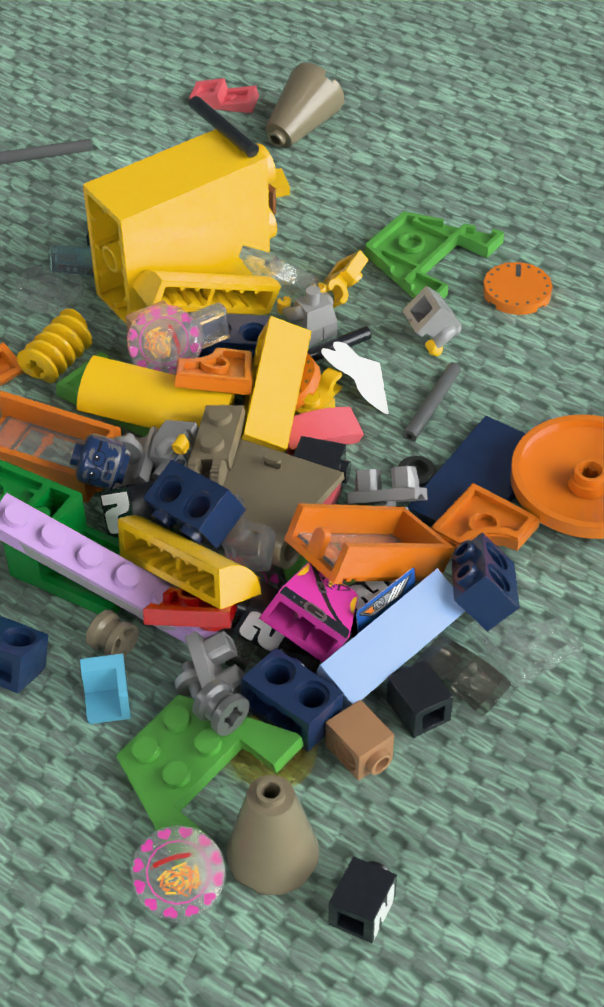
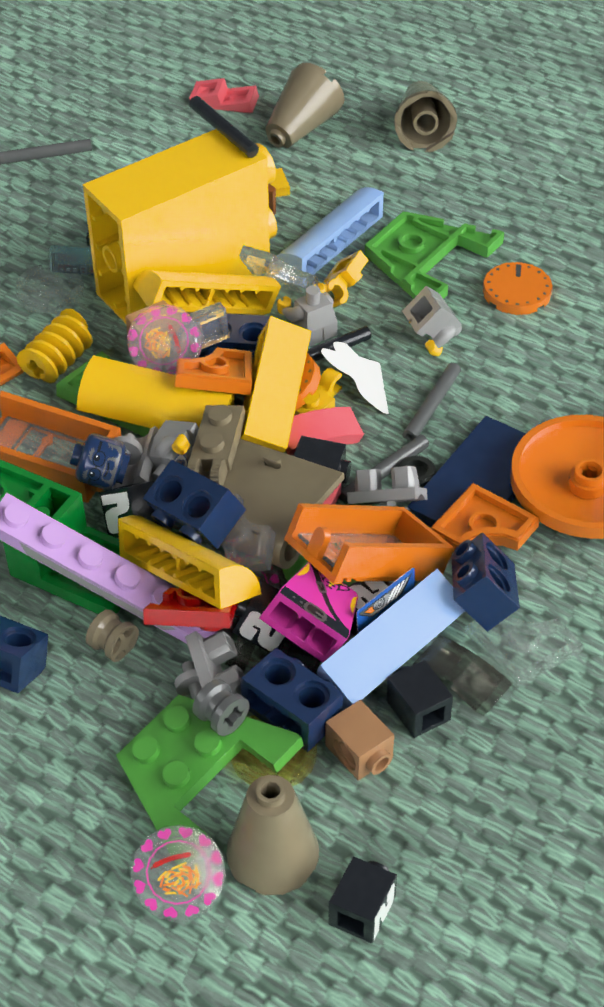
medium azure panel [80,653,131,724] -> none
none -> light blue brick [271,187,384,284]
none -> dark grey bar [339,435,429,504]
none -> dark tan cone [394,81,457,152]

